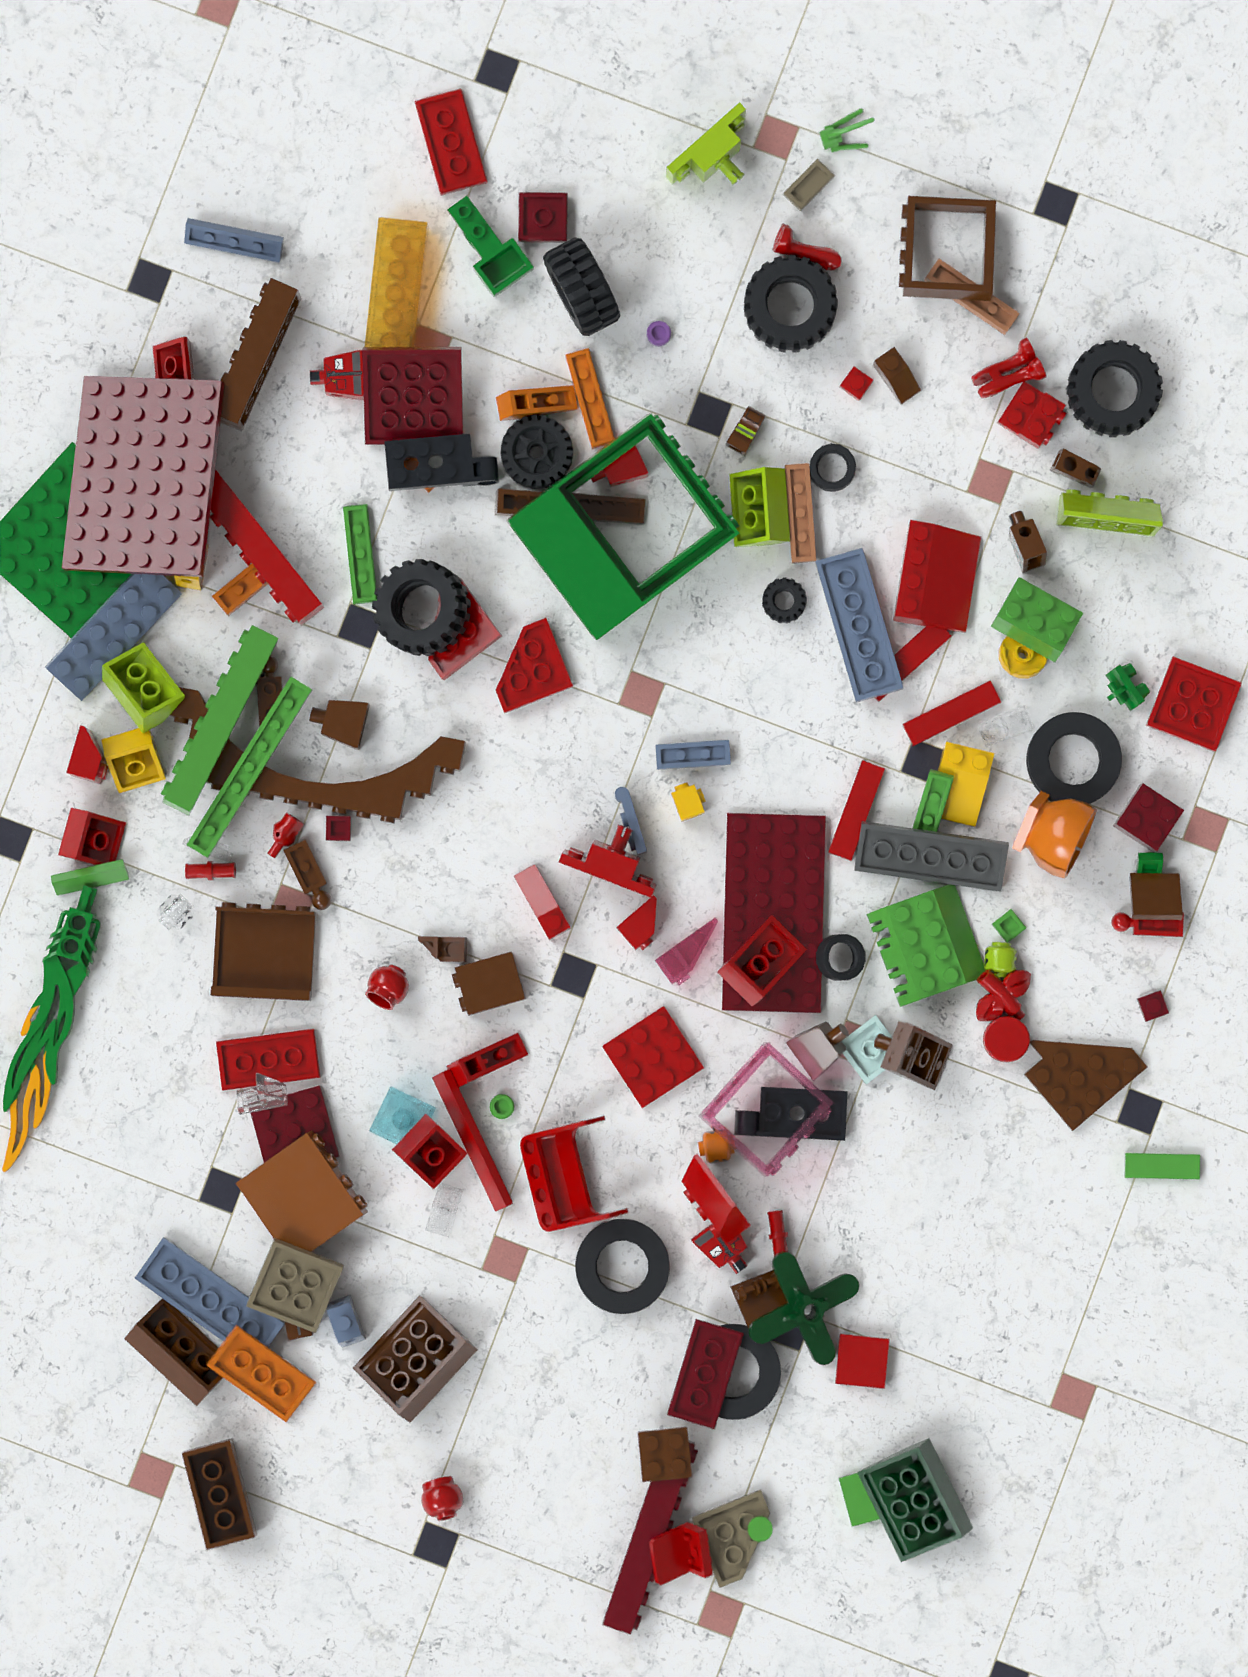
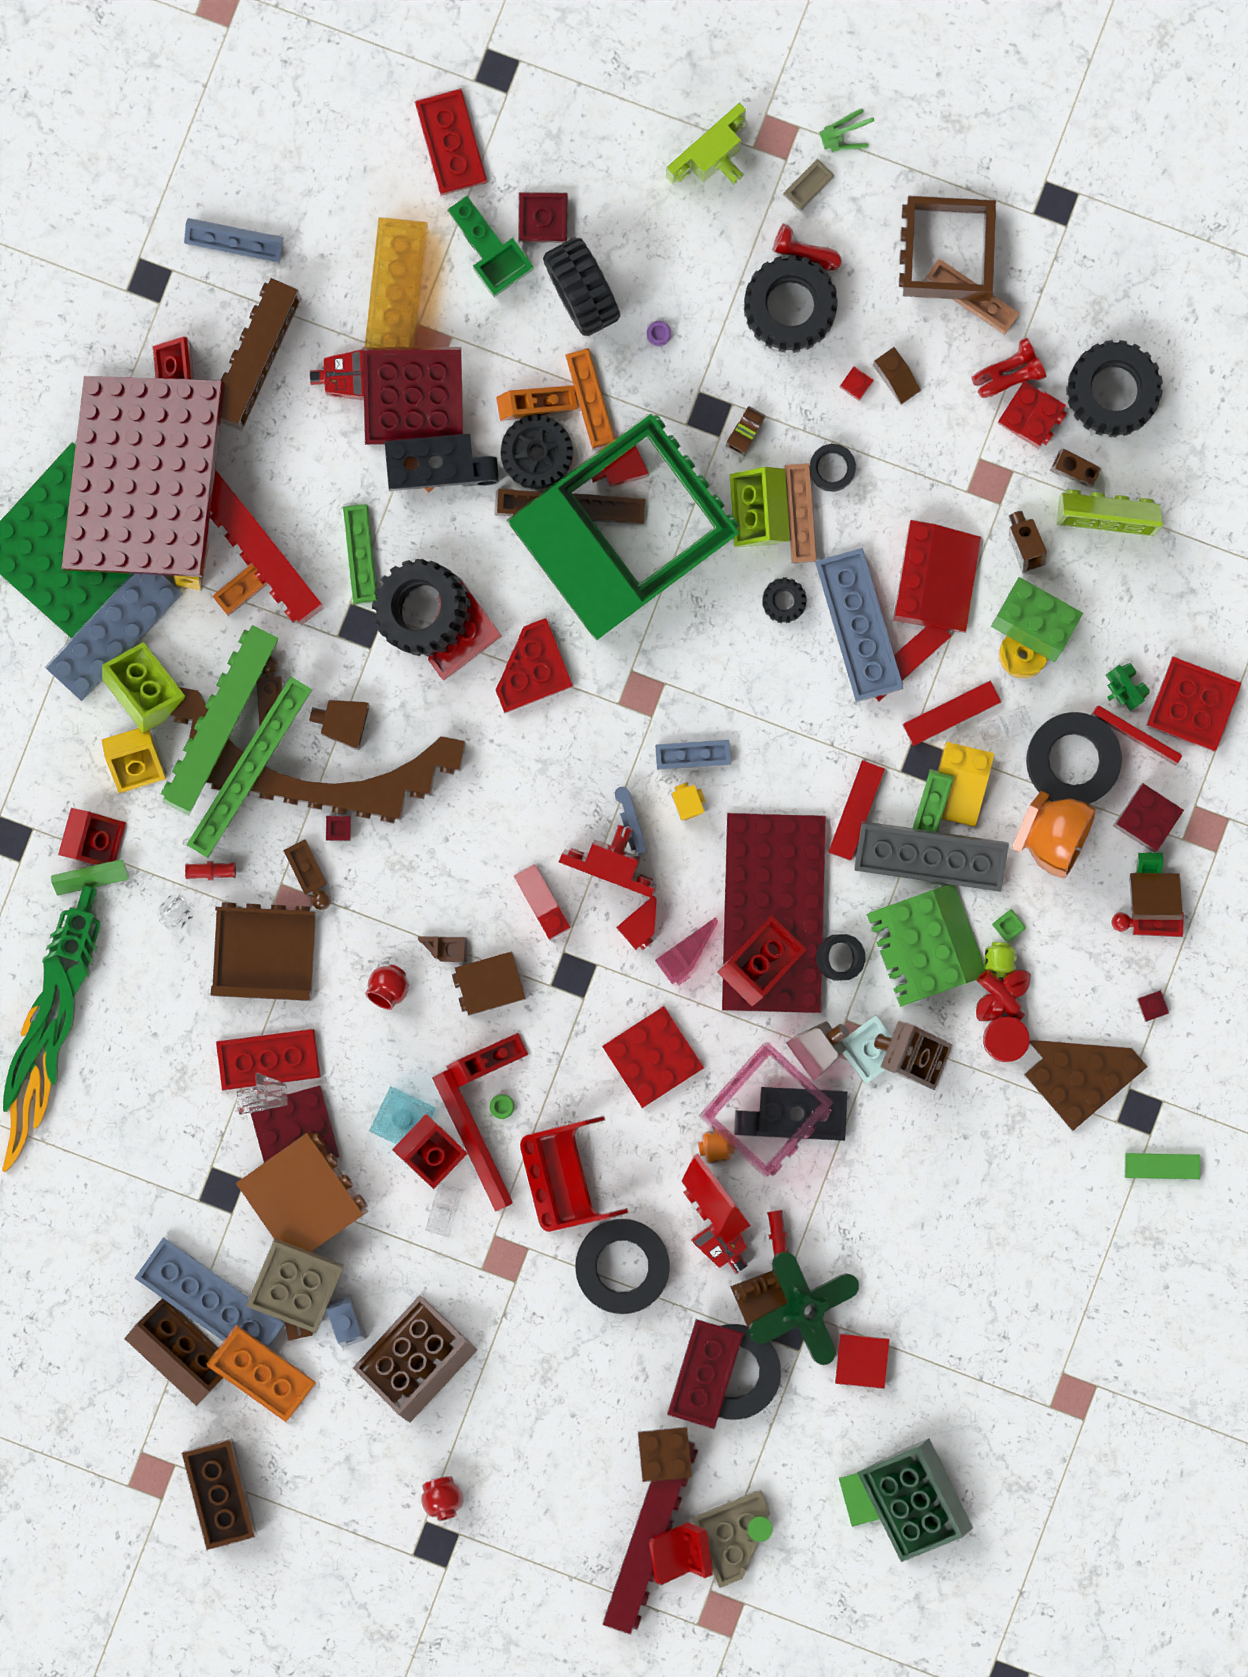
red slope [66,725,109,784] -> none
red piece [267,812,304,858] -> none
none -> red tile [1091,706,1182,765]

